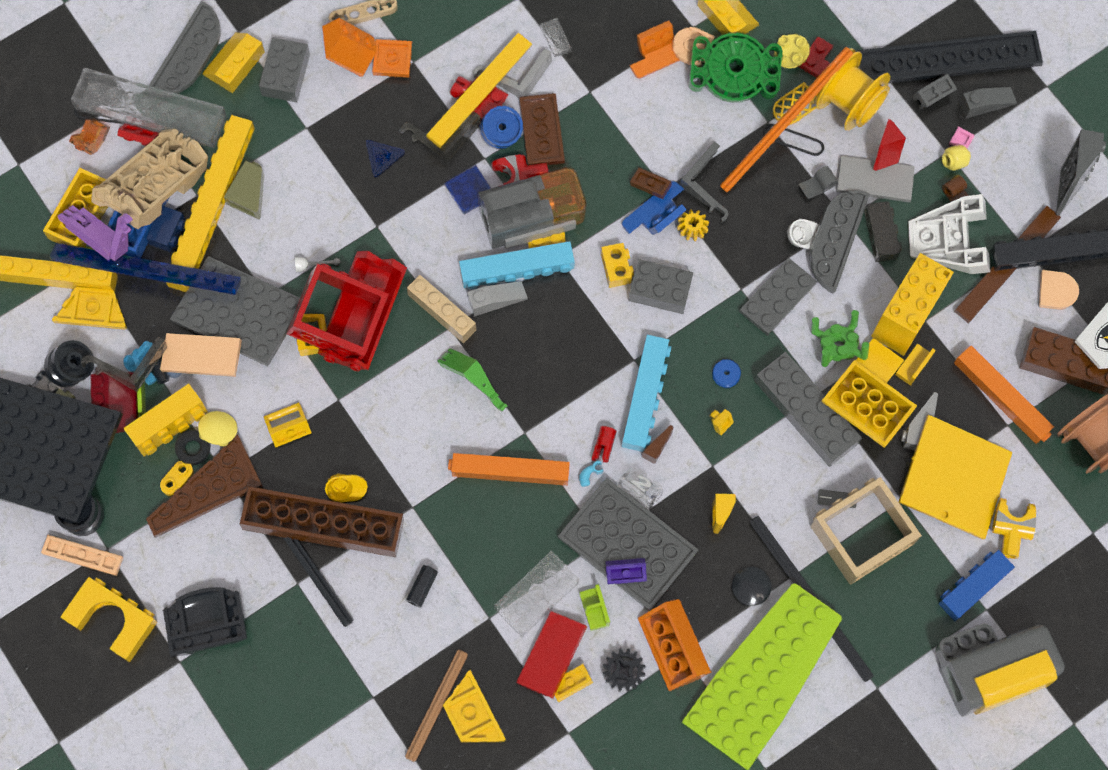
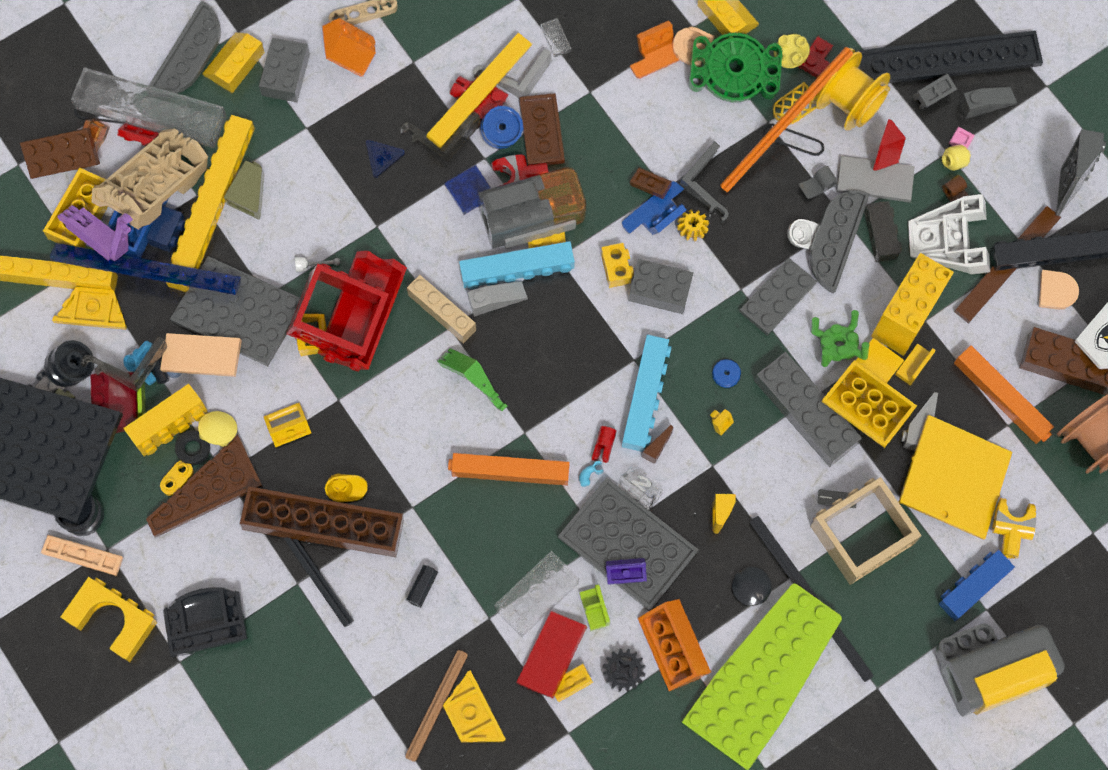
orange plate [373,39,412,77] -> none
none -> reddish brown plate [20,127,100,179]

